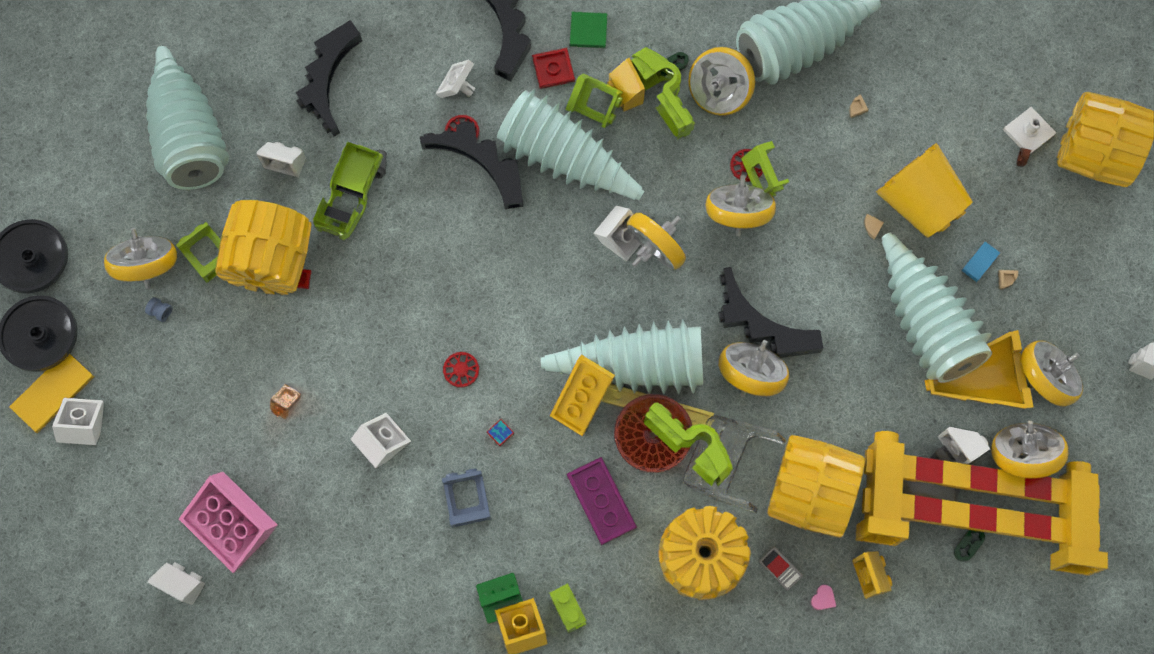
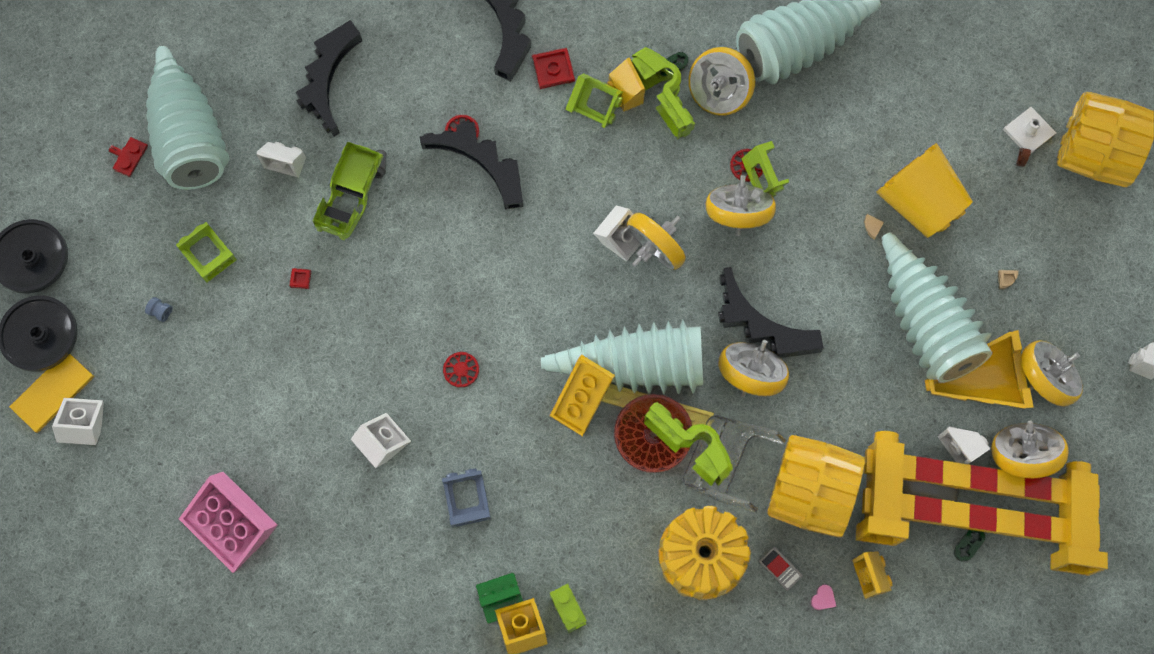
wheel [104,228,177,289] -> none
white slope [148,562,205,605] -> none
yellow wheel [215,200,311,295] -> none
clear orange bracket [270,384,301,419] -> none
white tile [436,60,475,98] -> none
tile [487,419,514,447] -> none
light aqua cone [497,88,645,201] -> none
magenta tile [566,457,637,545] -> none
green tile [570,12,607,48] -> none
tan tile [849,95,868,118] -> none
dark grey tile [930,445,956,462] -> none
dark azure slope [961,242,1000,282] -> none
none -> red plate [109,137,148,177]

